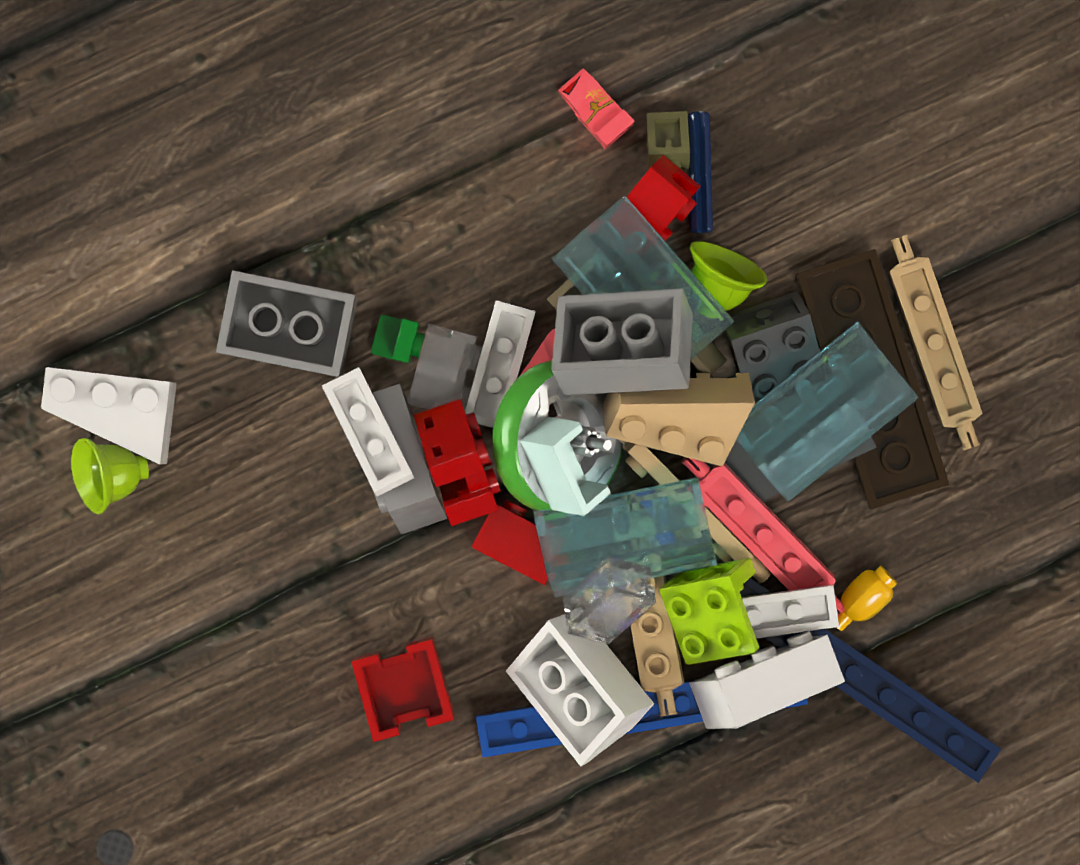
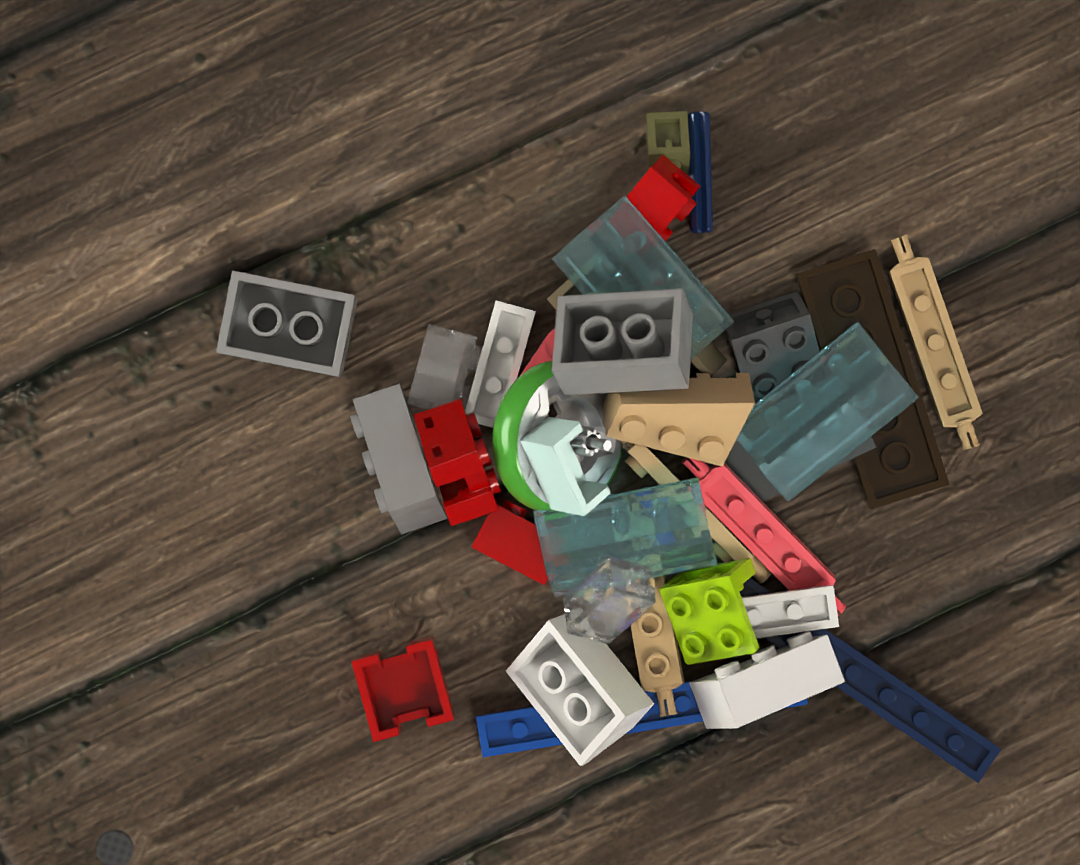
white wedge [41,367,177,465] -> none
lime hat [71,438,149,514] -> none
white plate [322,367,414,497] -> none
green bracket [371,315,426,364] -> none
coral leg [558,69,635,150] -> none
lime hat [690,241,767,319] -> none
yellow plant [836,566,897,632] -> none

